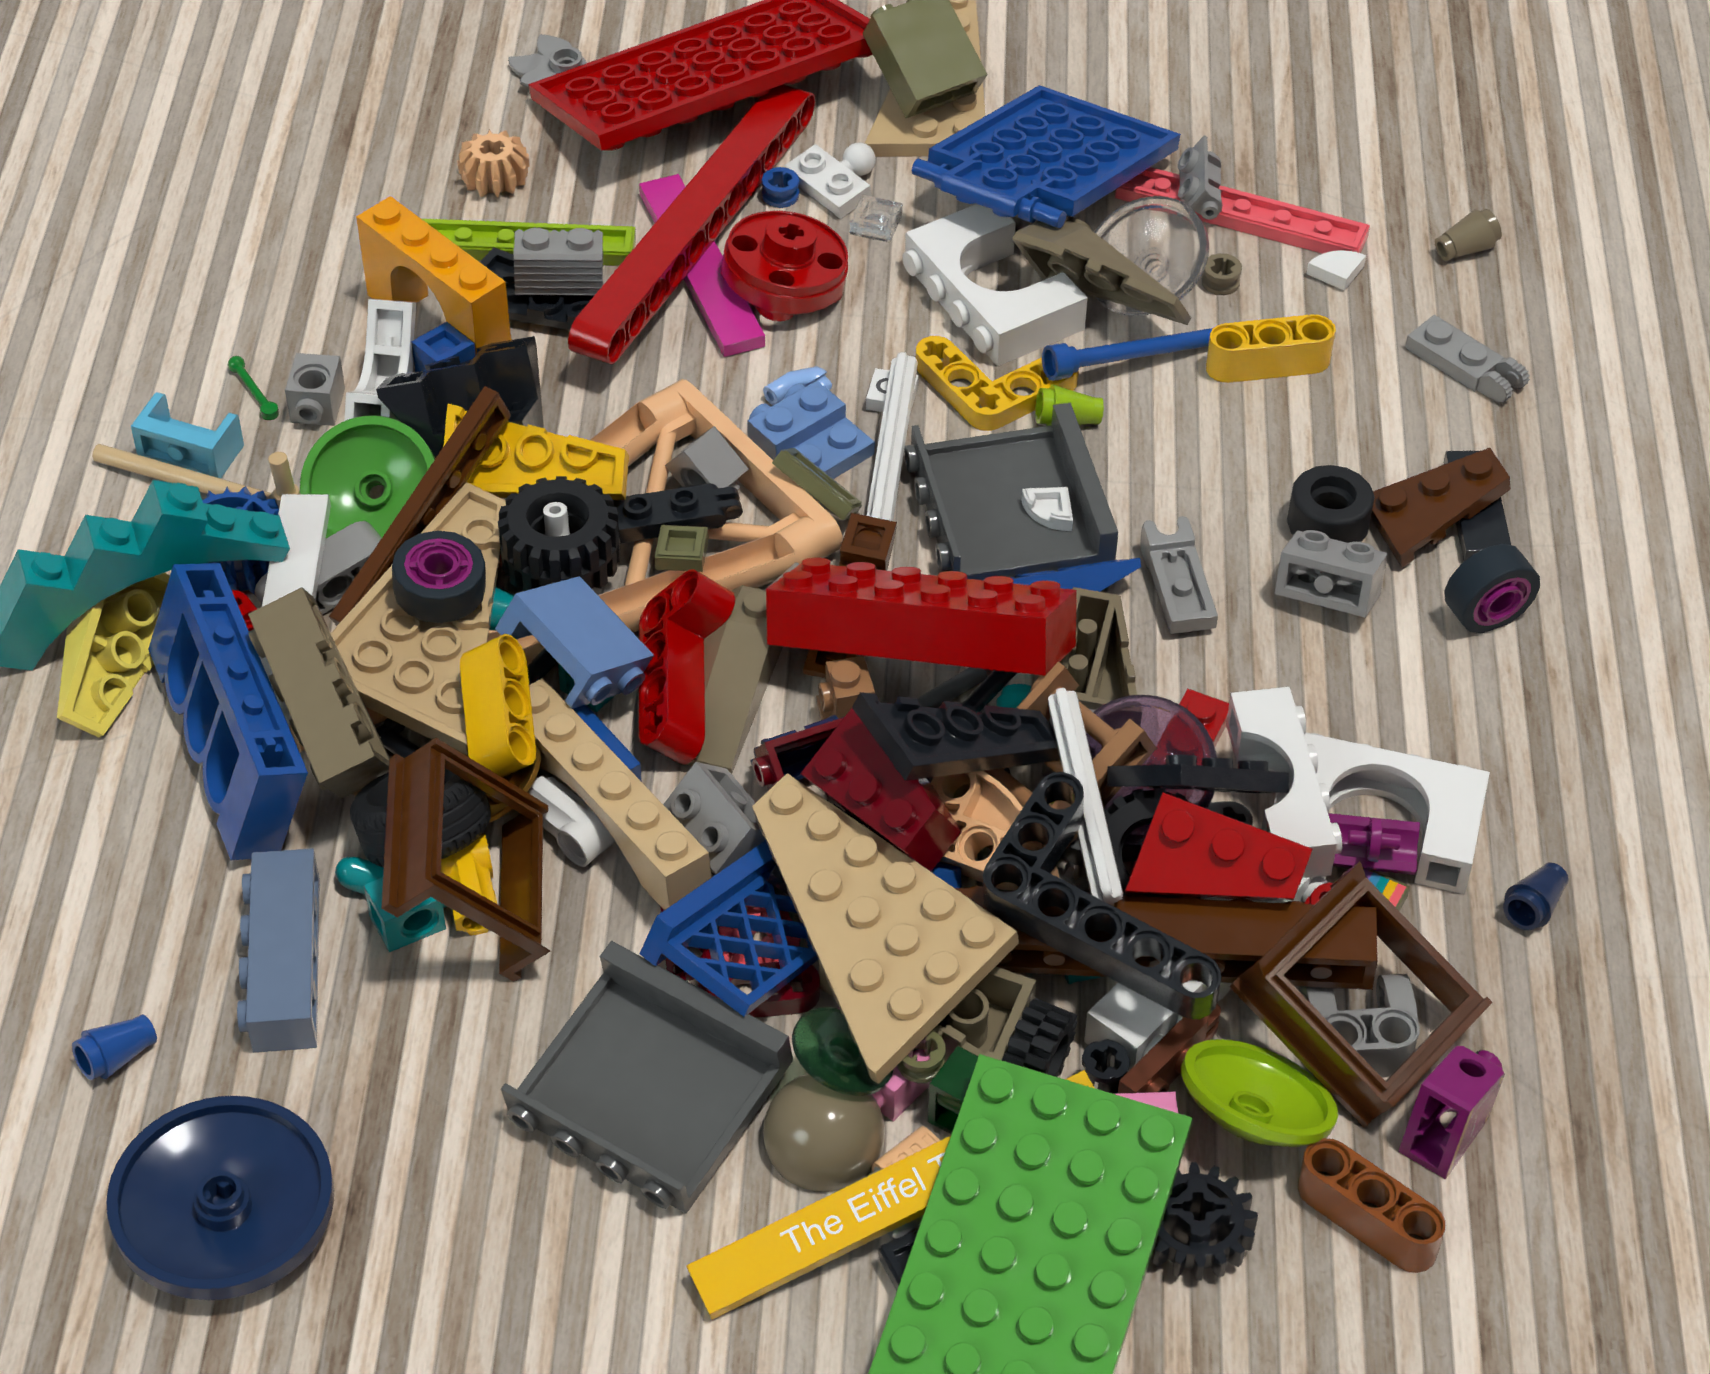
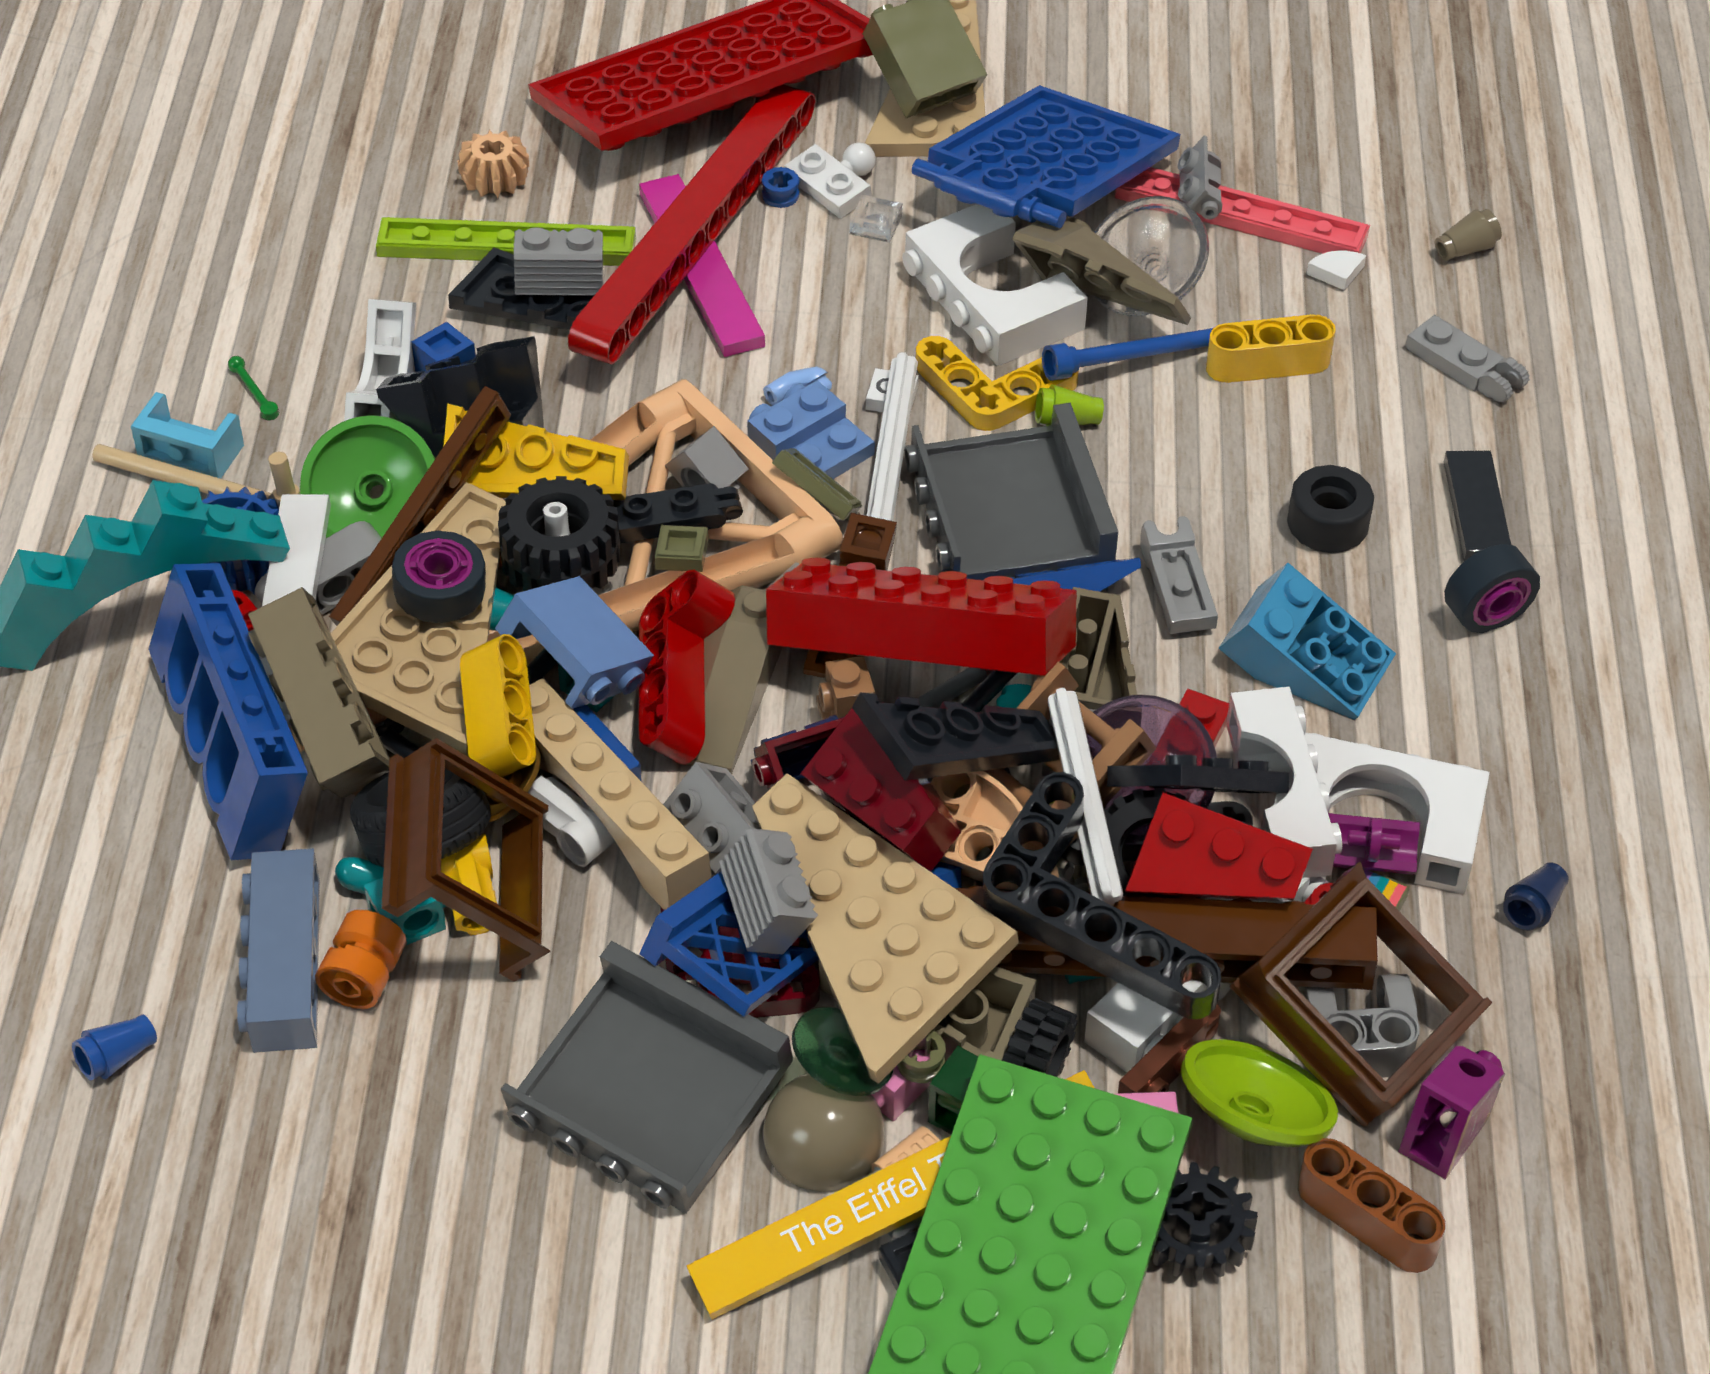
light yellow wedge [57,573,170,738] -> none
dark blue dish [106,1096,335,1300] -> none
light grey brick [285,353,345,426] -> none
light orange arch [356,196,511,354] -> none
light grey plate [508,34,586,87] -> none
red piece [721,211,848,322] -> none
white tile [1021,487,1073,531] -> none
black bush [1081,1039,1130,1094] -> none
dark tan bush [1202,253,1242,295] -> none
light grey brick [1275,530,1388,618] -> none
reddish brown wing [1371,448,1511,568] -> none
none -> orange wheel [315,910,407,1009]
none -> light grey brick [719,828,818,954]
none -> dark azure slope [1218,563,1396,720]

